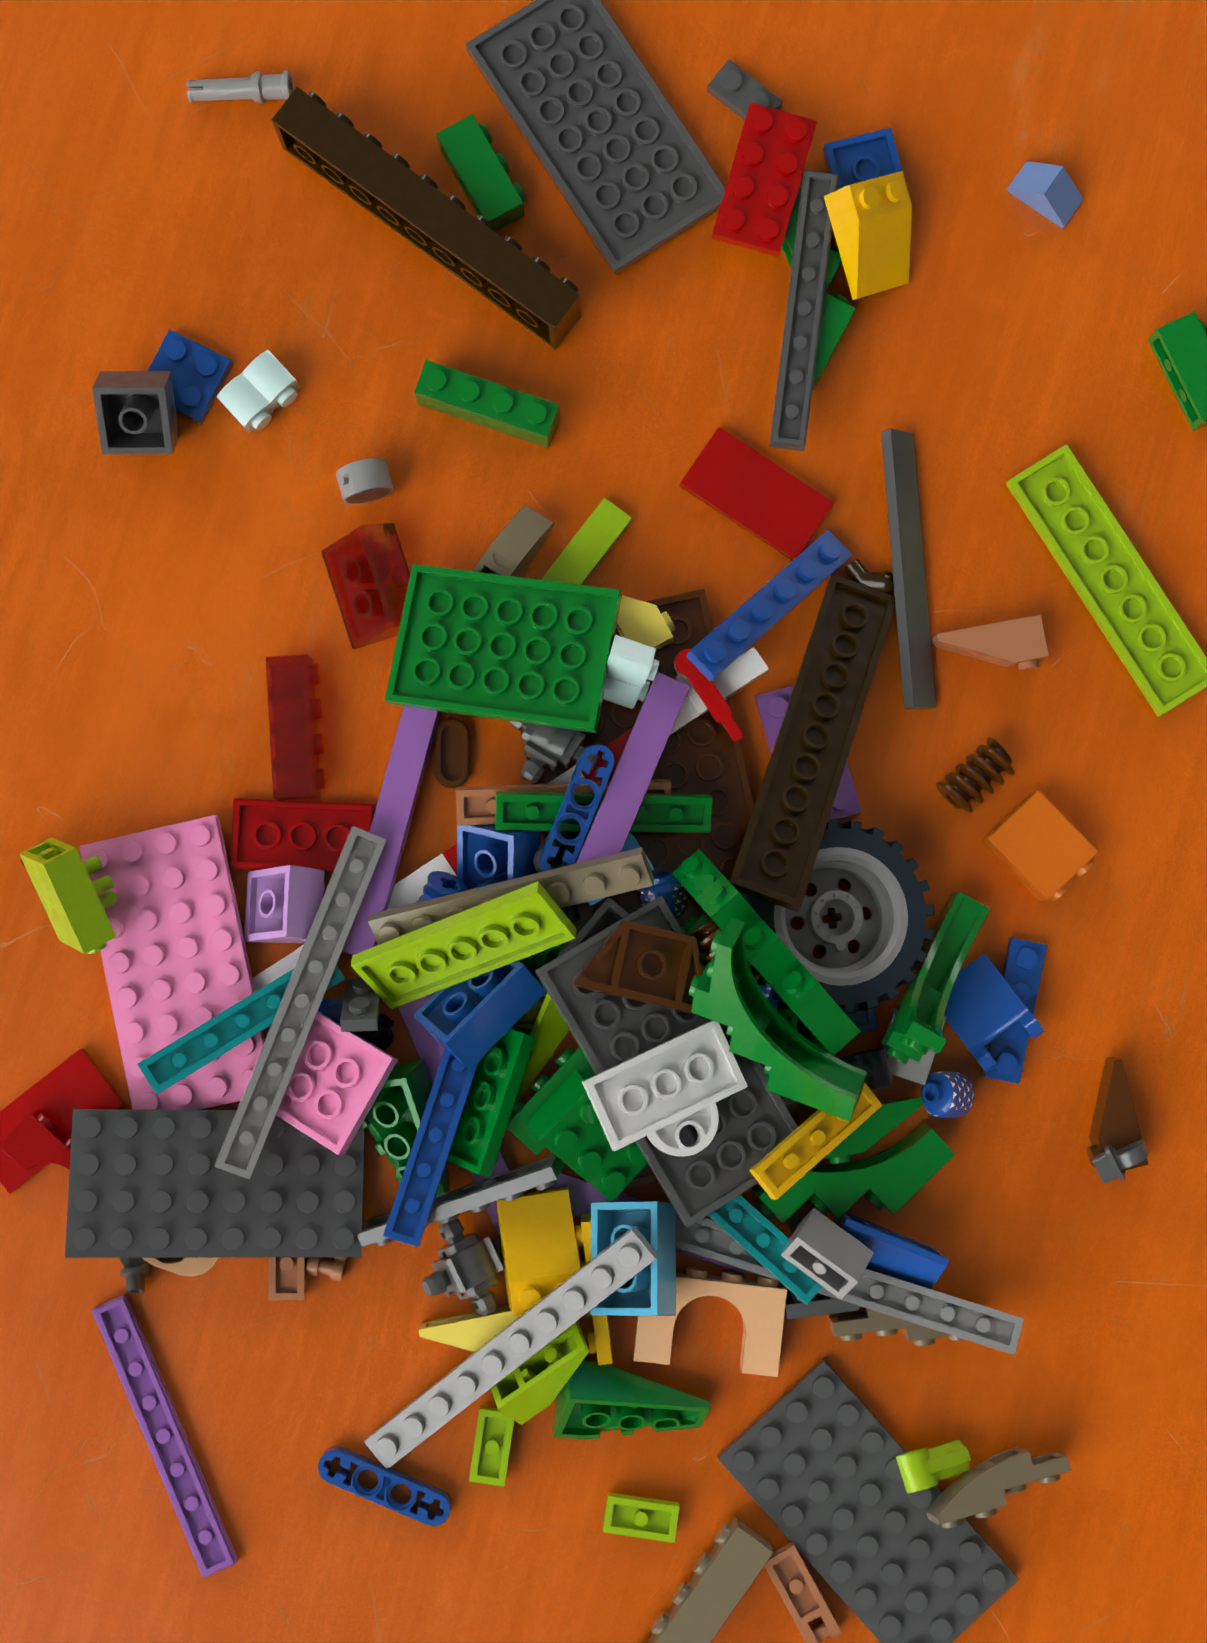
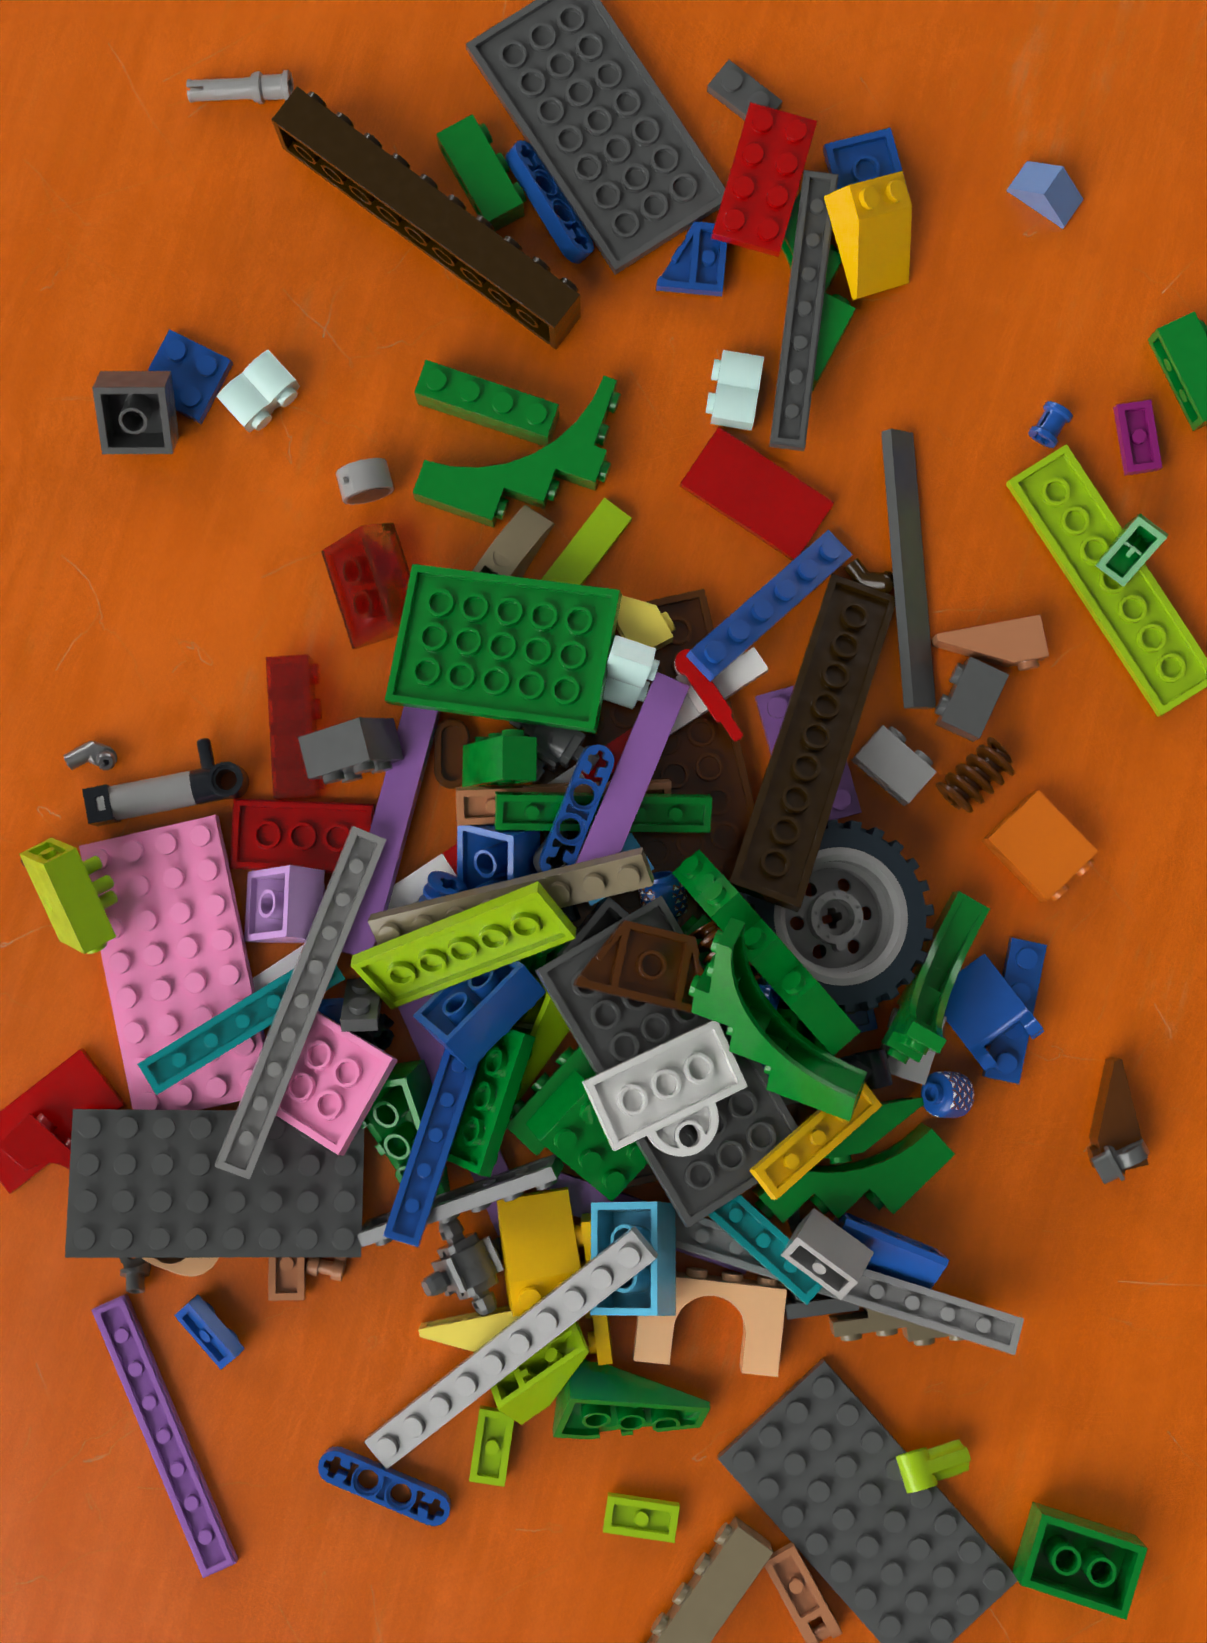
dark tan slope [926,1447,1071,1528] -> none
none -> flat silver arm [63,741,117,770]
none -> piece [82,738,249,826]
none -> blue plate [174,1295,245,1370]
none -> dark grey brick [298,717,404,784]
none -> green arch [413,376,621,528]
none -> green brick [462,729,537,787]
none -> blue beam [505,140,594,264]
none -> blue wing [656,221,727,297]
none -> light aqua brick [705,350,764,431]
none -> light grey brick [851,725,937,806]
none -> dark grey brick [934,657,1009,742]
none -> green brick [1012,1502,1148,1620]
none -> blue bush [1028,401,1073,448]
none -> green slope [1096,513,1169,587]
none -> magenta plate [1113,400,1162,476]

